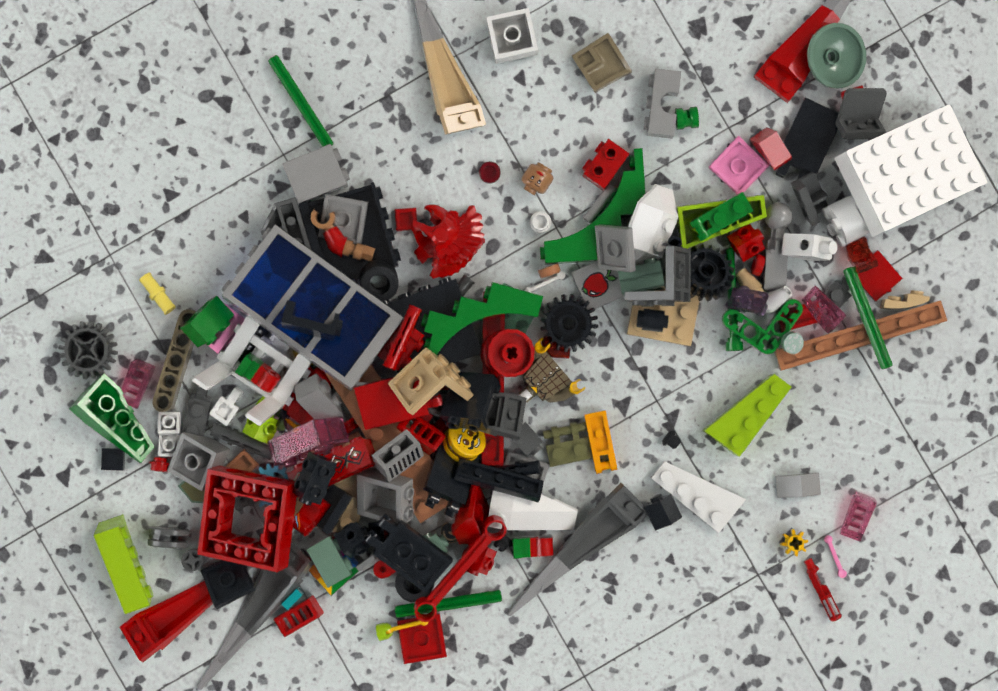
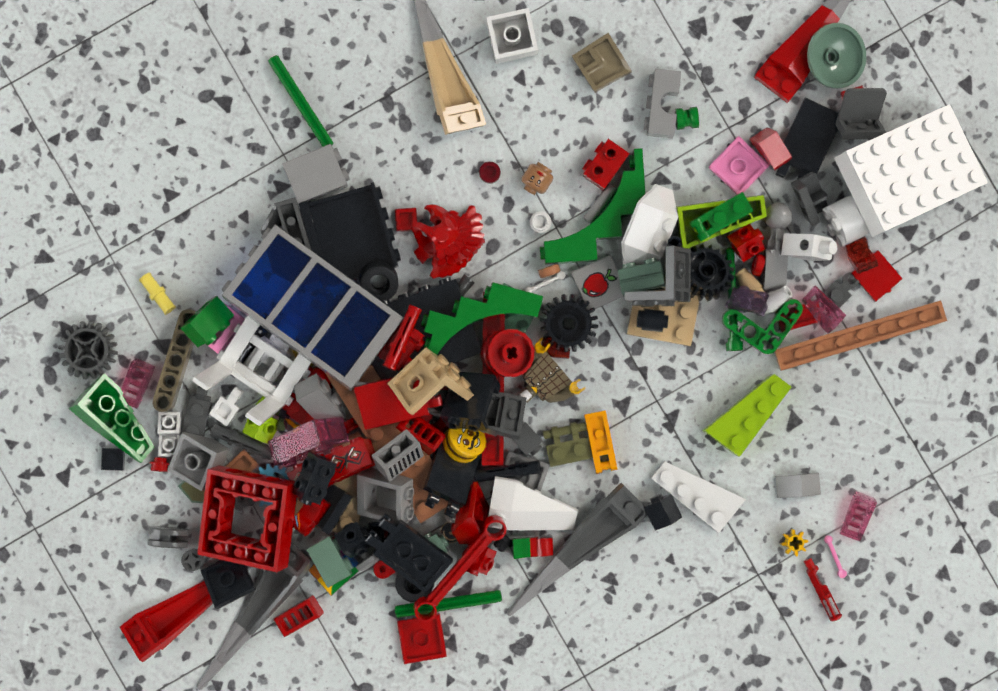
lime wedge [93,514,154,614] -> none
leg [235,353,281,393] -> none
black panel [281,300,343,341] -> none
teal tile [281,587,304,610] -> none
medium nougat piece [311,209,375,261] -> none
light grey tile [318,194,368,244] -> none
hinge [376,620,428,641] -> none
black tile [454,458,544,503] -> none
light grey tile [595,225,636,272] -> none
black piece [662,430,681,449] -> none
tile [781,331,804,354] -> none
green axle [843,266,893,370] -> none
tan slope [880,290,930,309] -> none

